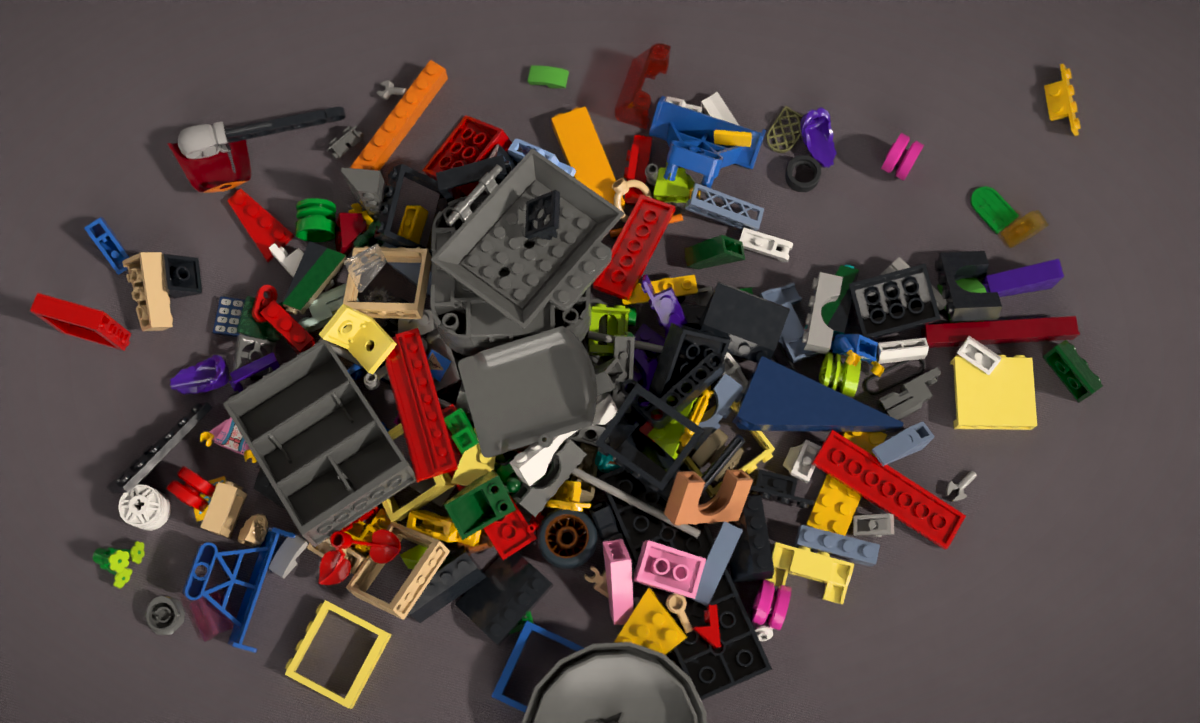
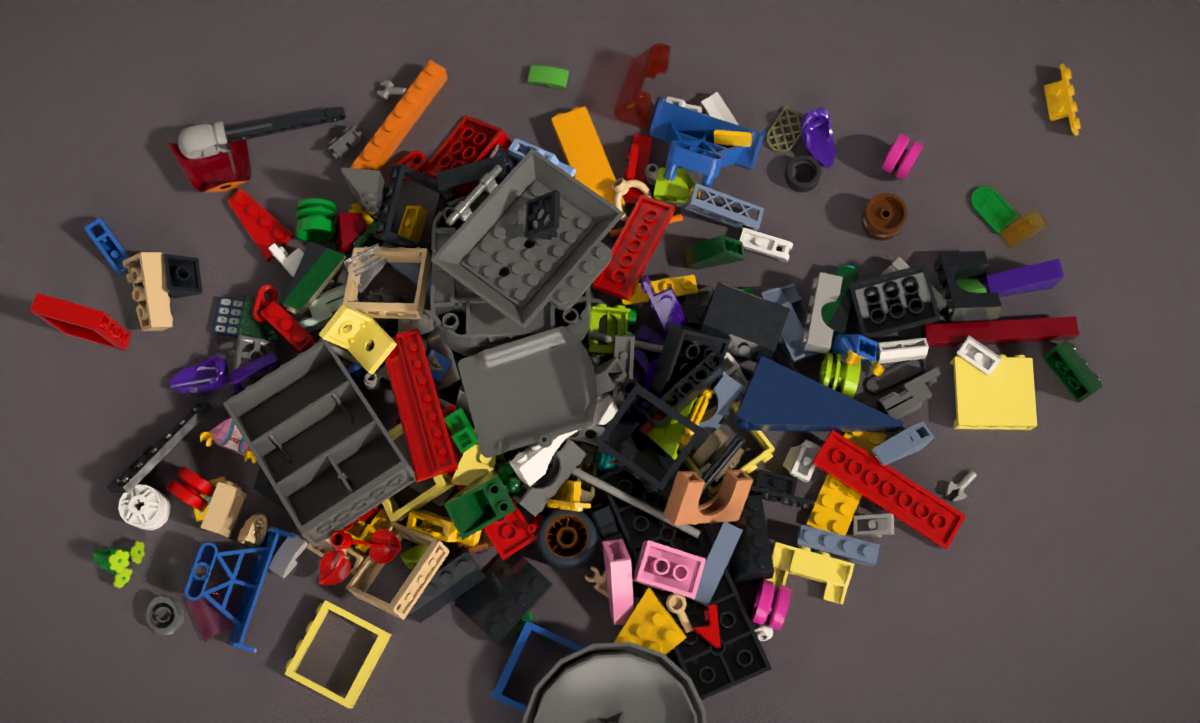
none -> red plate [394,150,427,181]
none -> reddish brown wheel [861,193,908,241]

